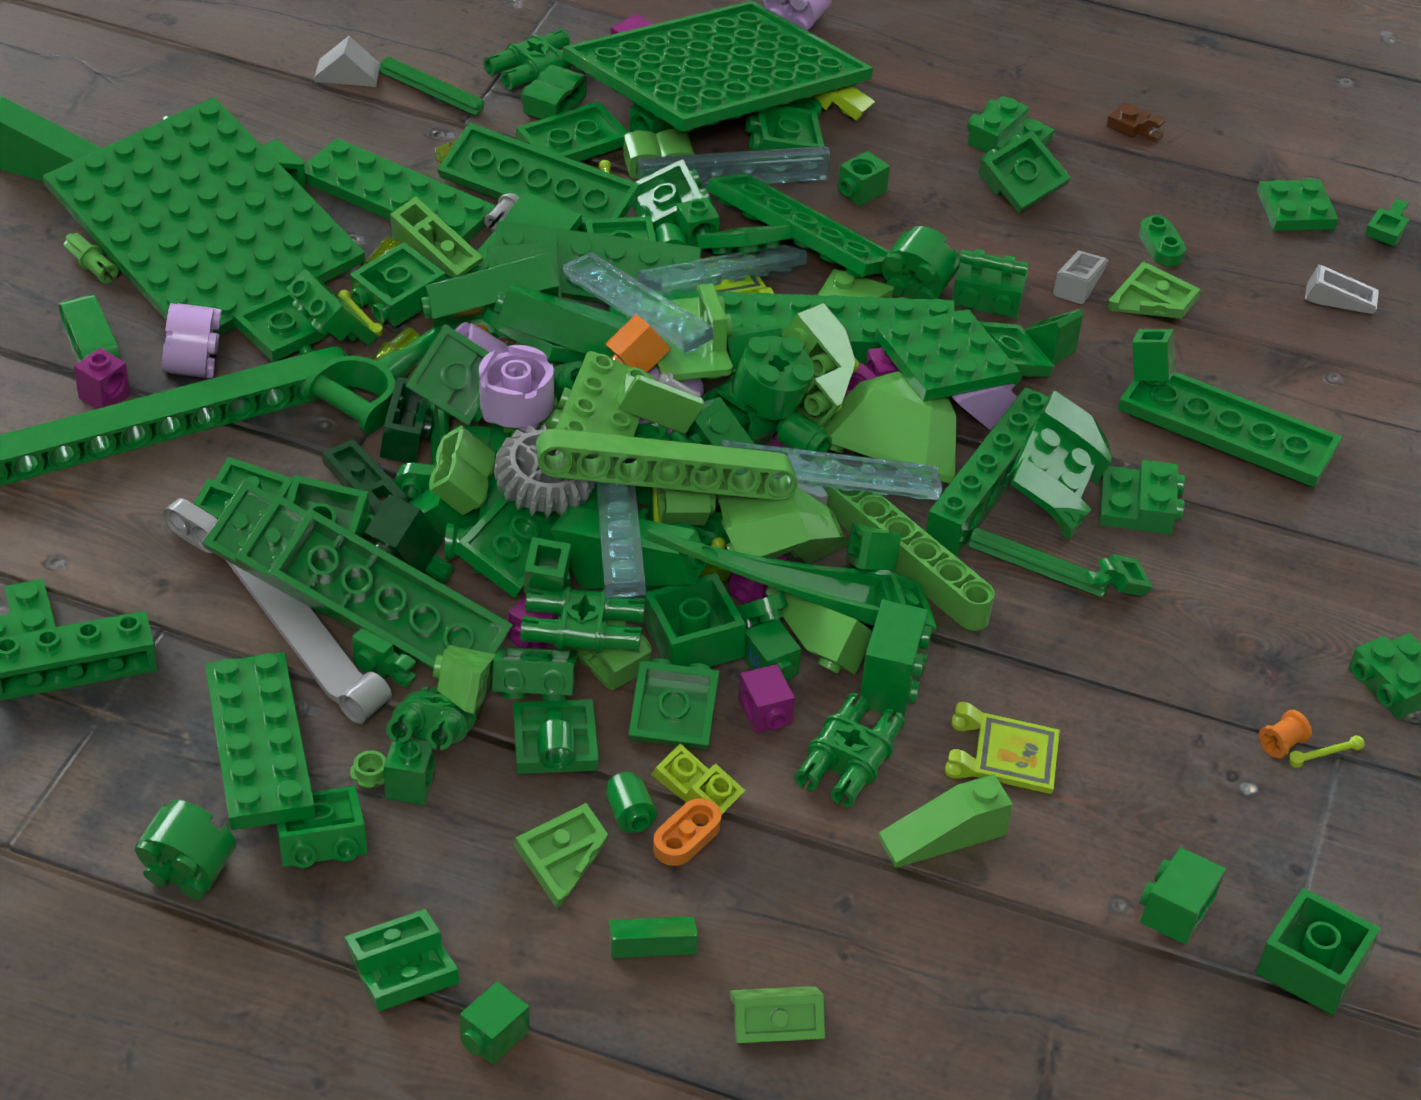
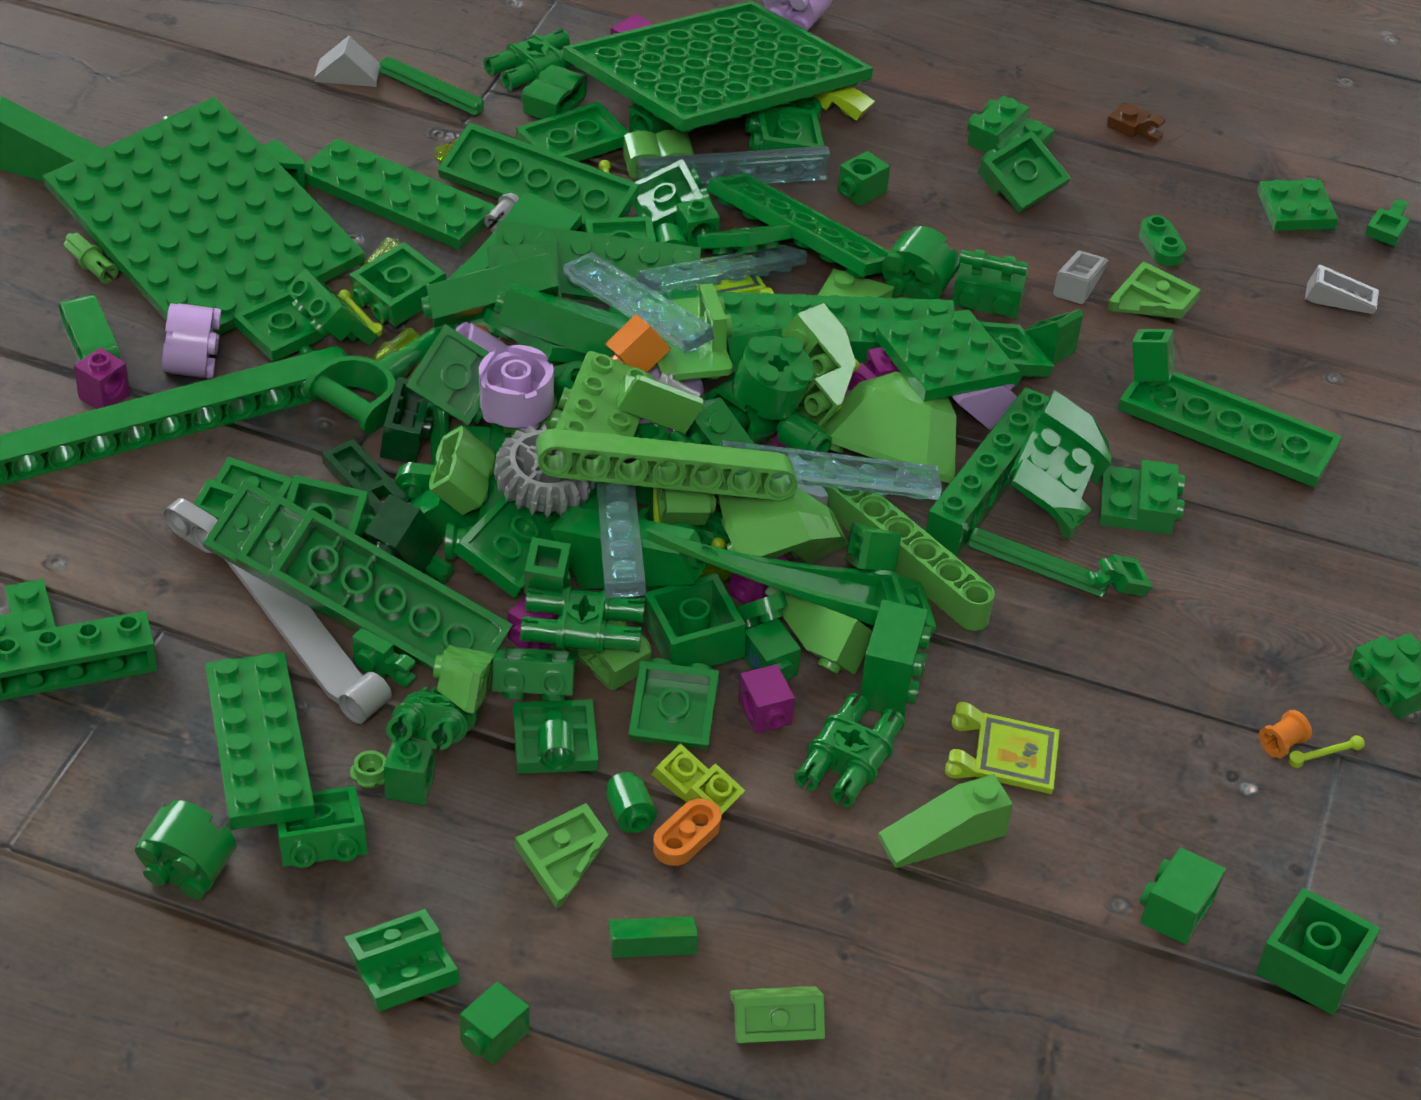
bright green slope [390,197,483,278] -> none

